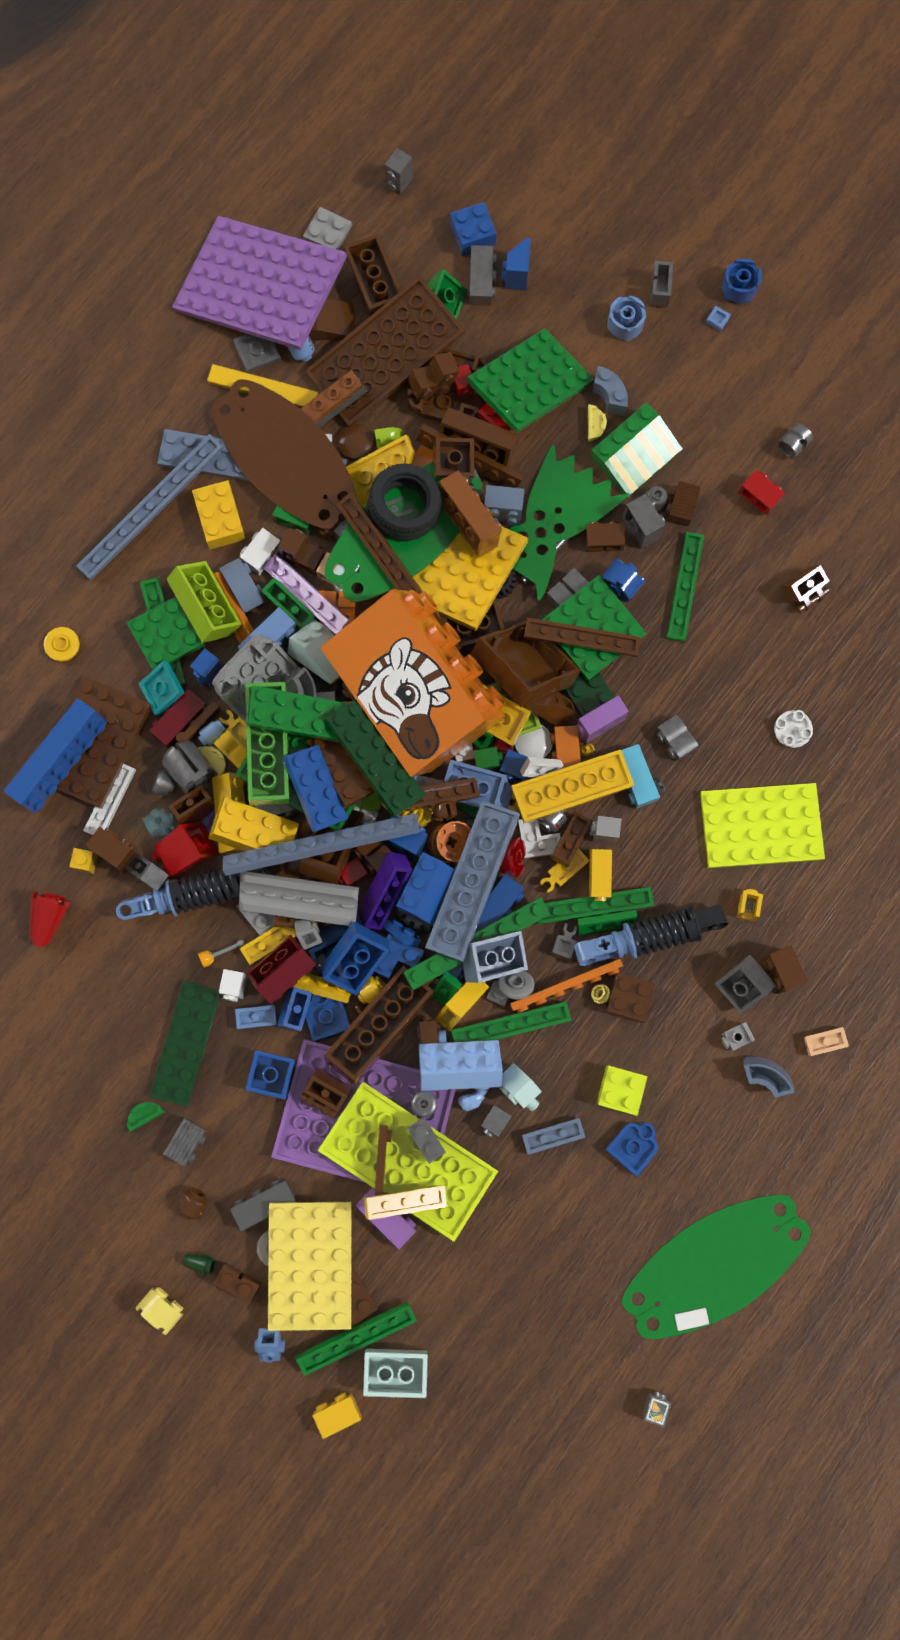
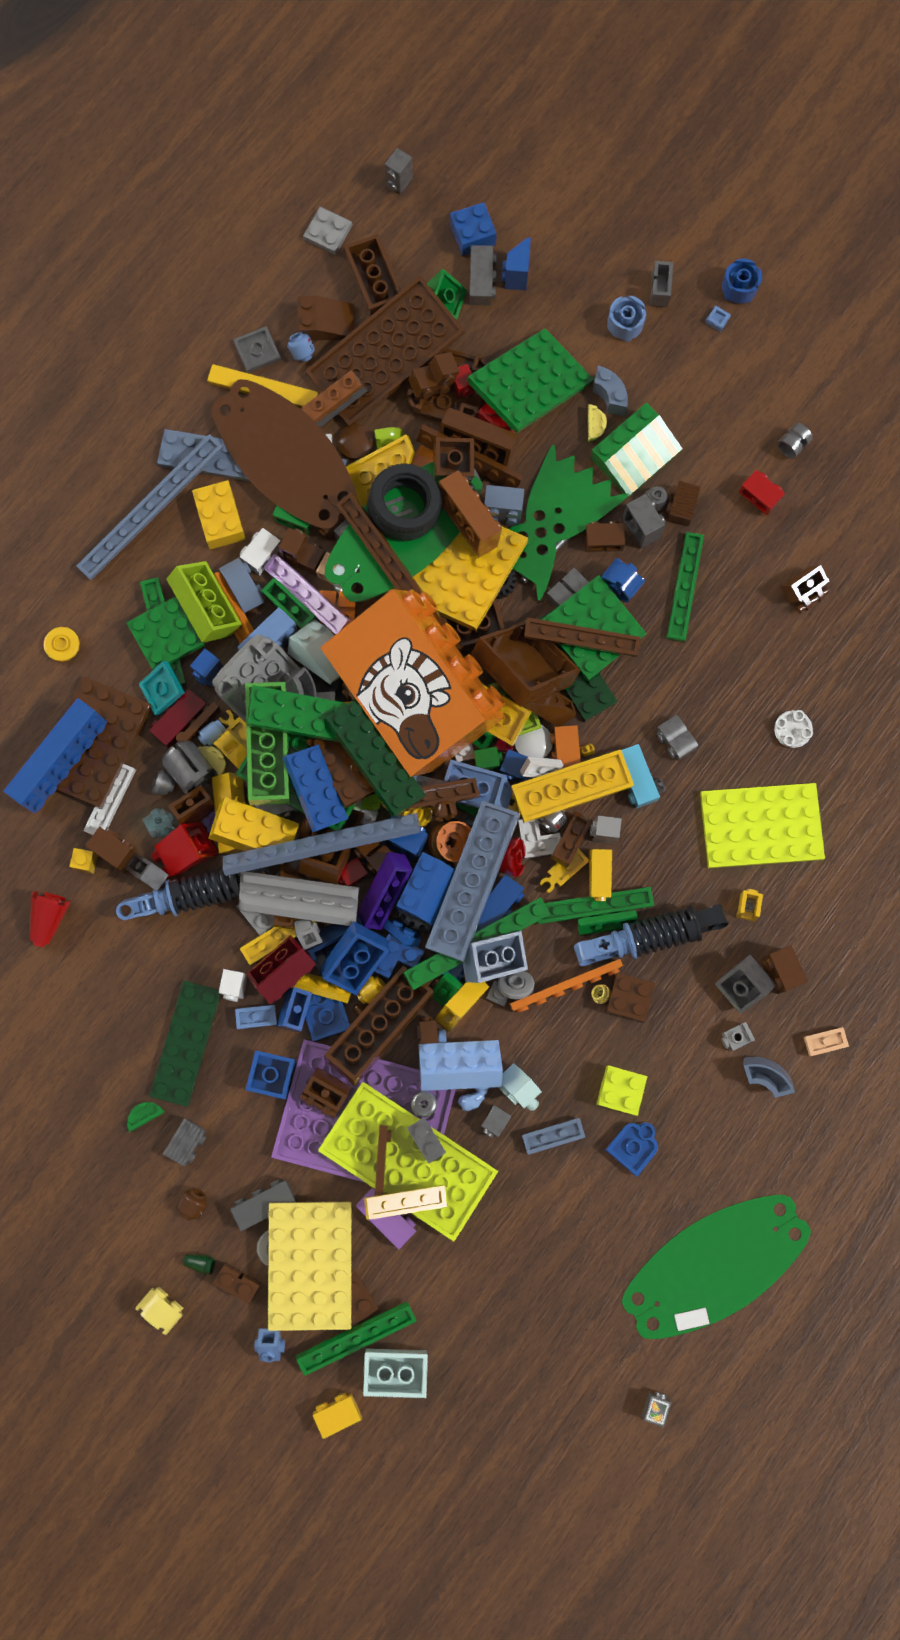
medium lavender plate [172,216,347,350] -> none
hinge [198,940,245,968] -> none
green plate [451,1002,571,1042] -> none
flat silver plate [551,923,577,961] -> none
medium lavender brick [577,695,629,743] -> none

